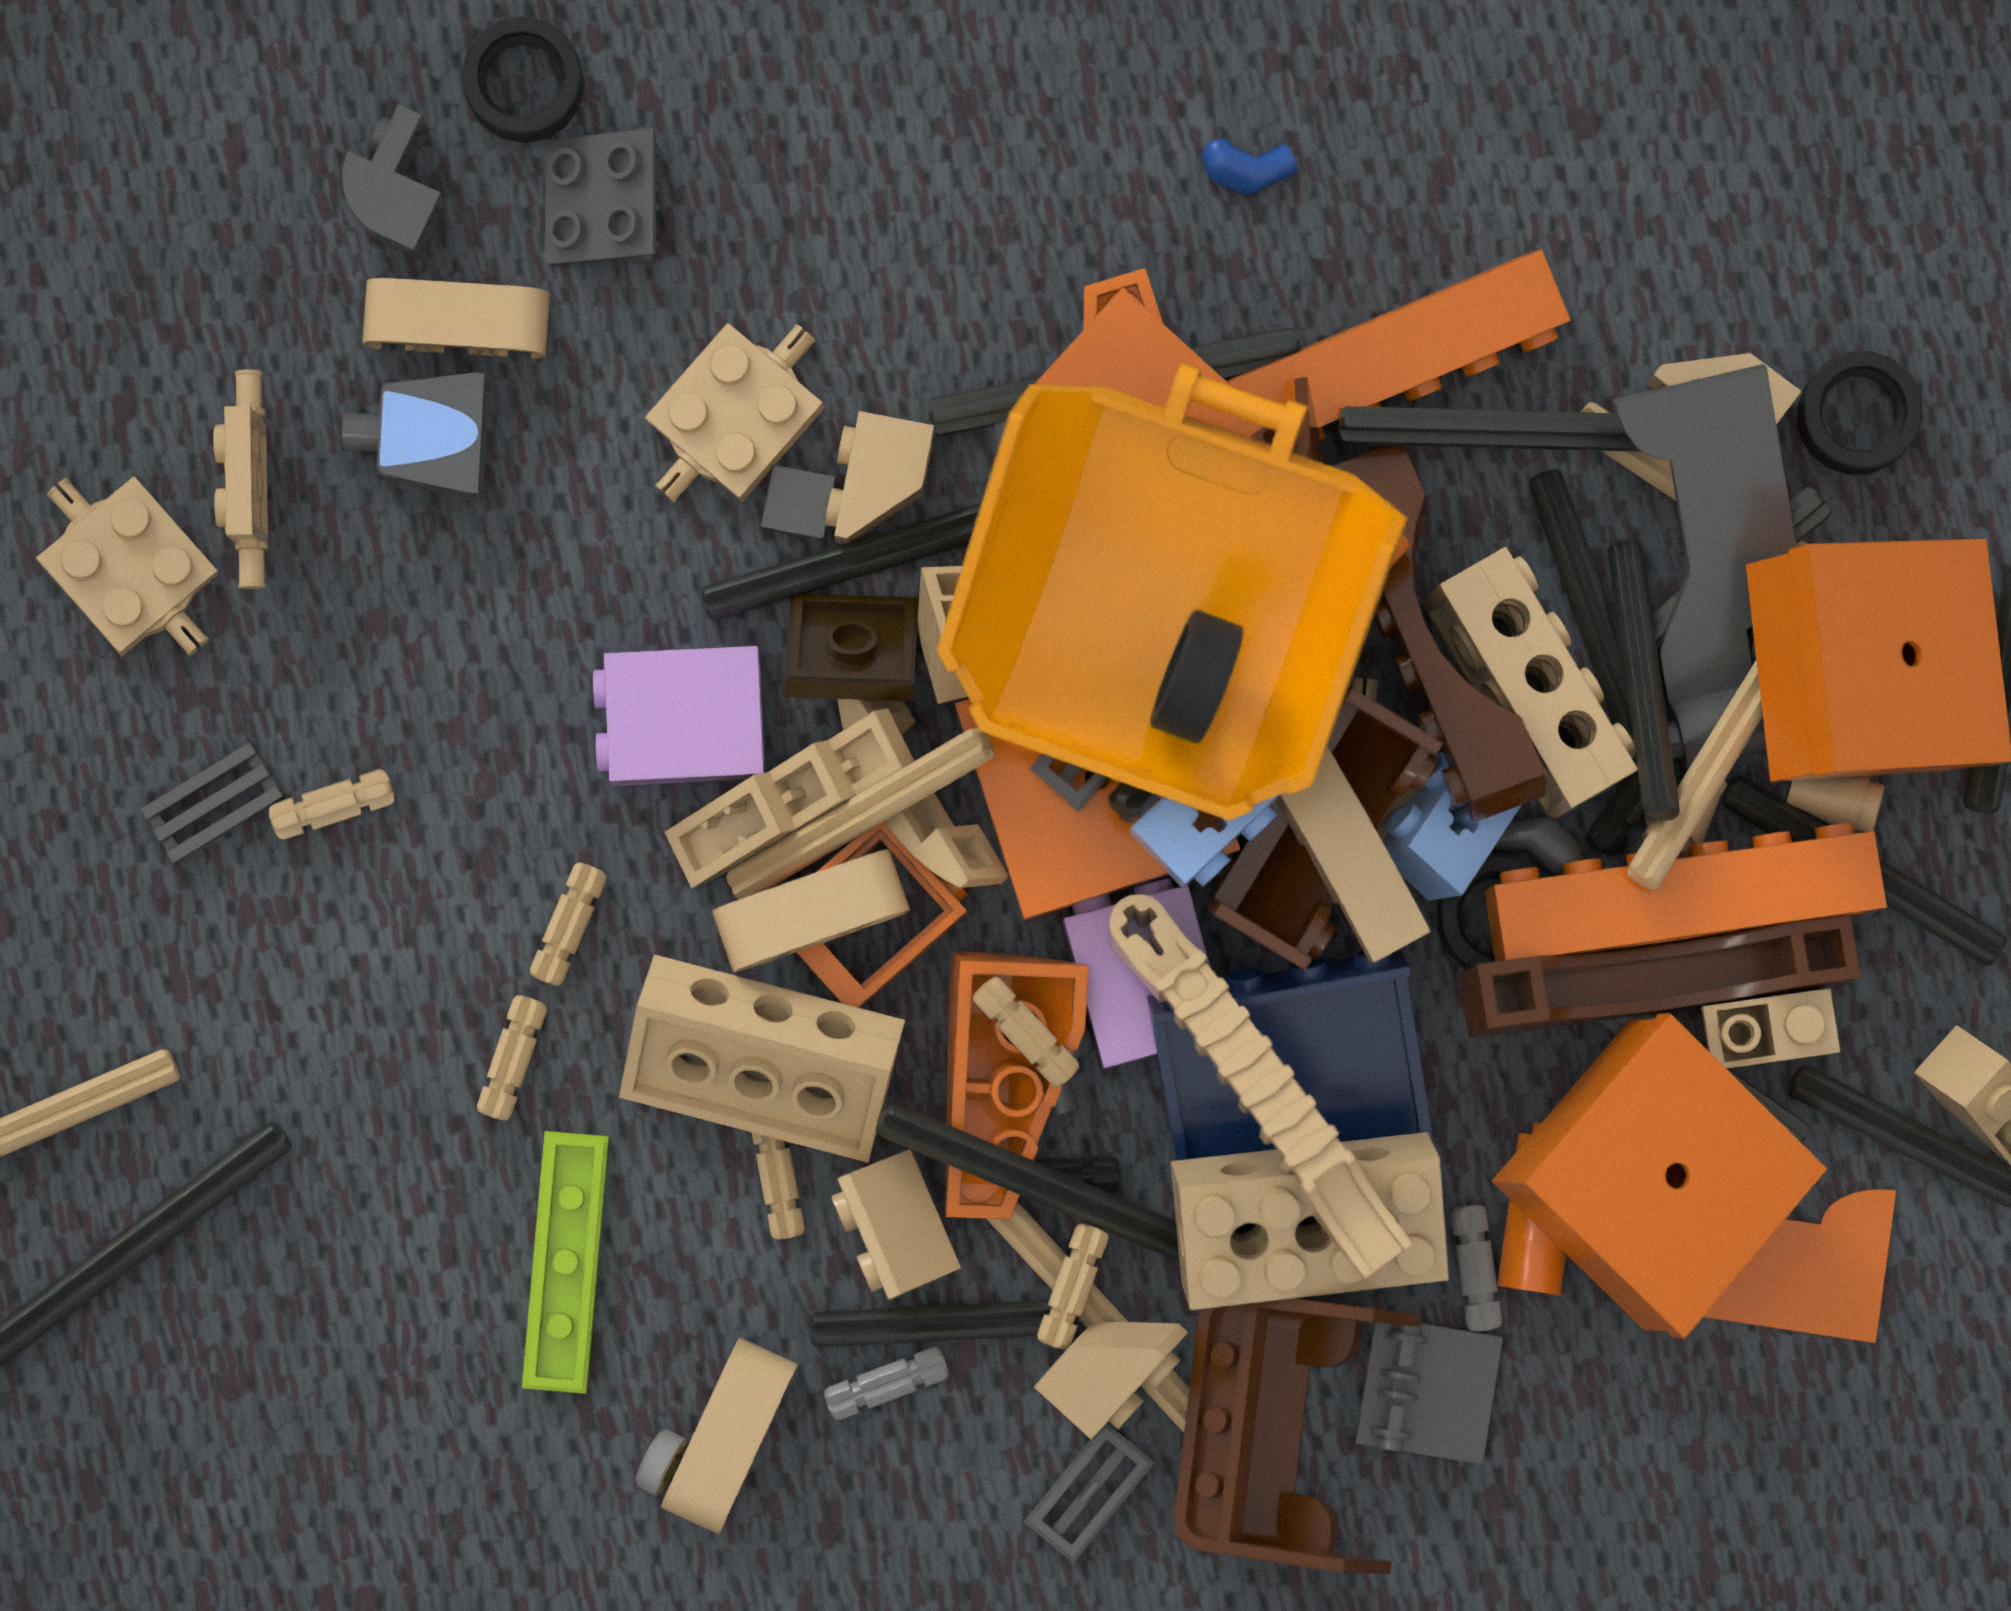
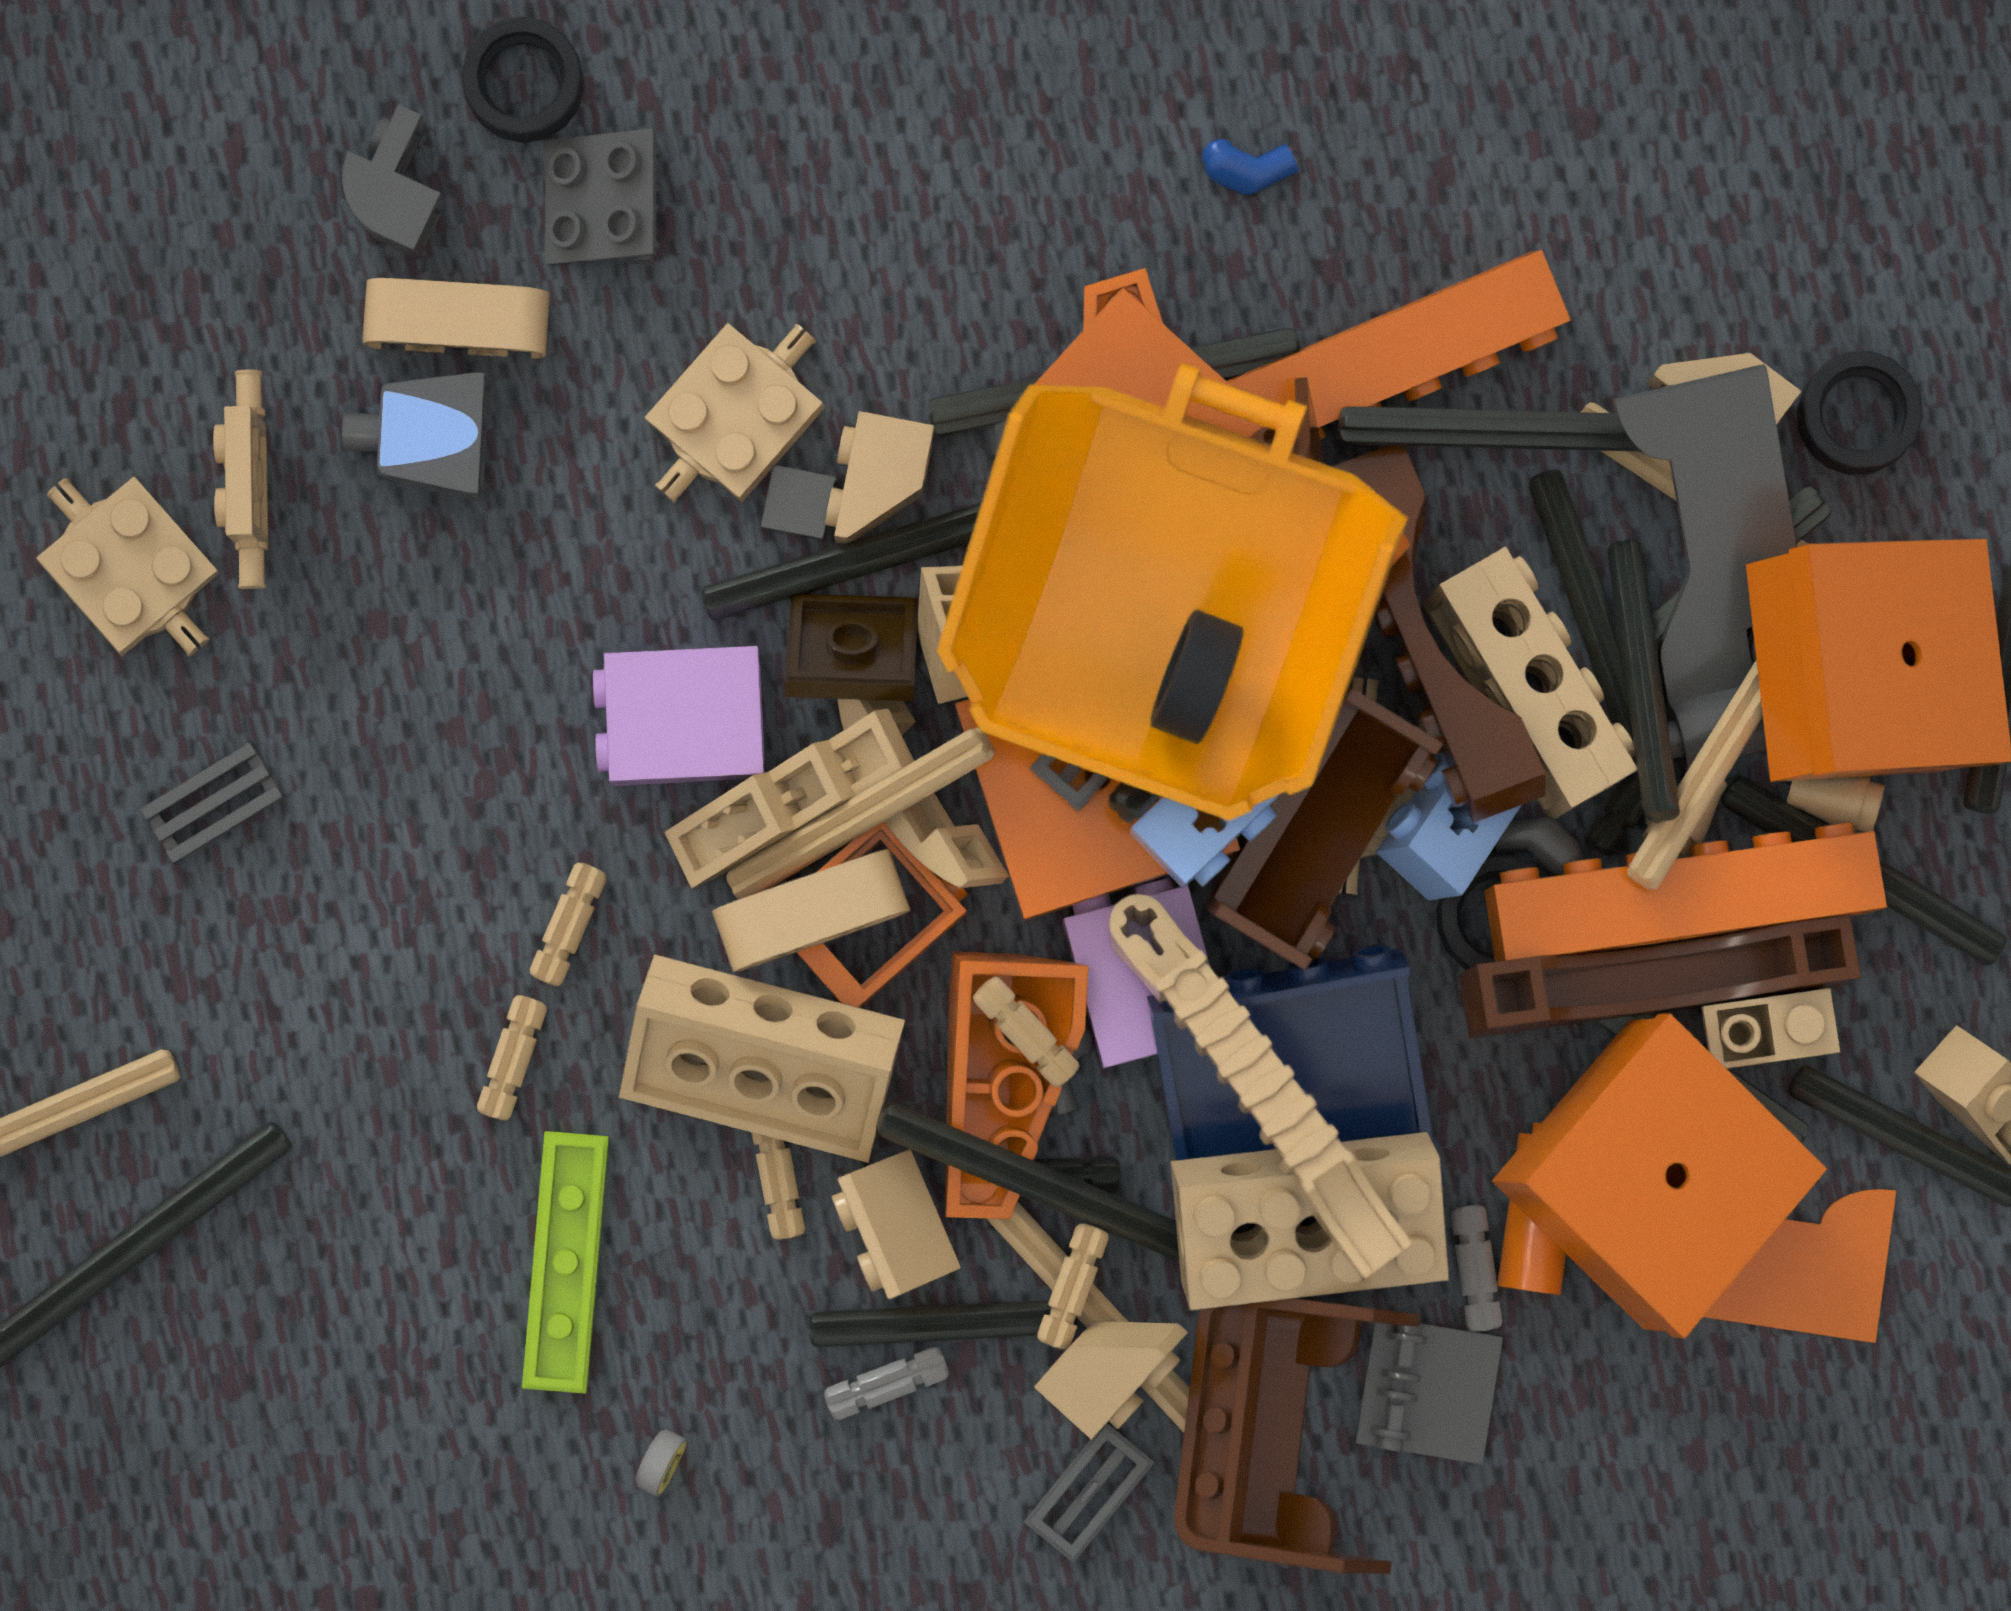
tan axle [269,769,395,840] -> none
tan beam [660,1337,798,1535] -> none
tan slope [1277,747,1431,963] -> none

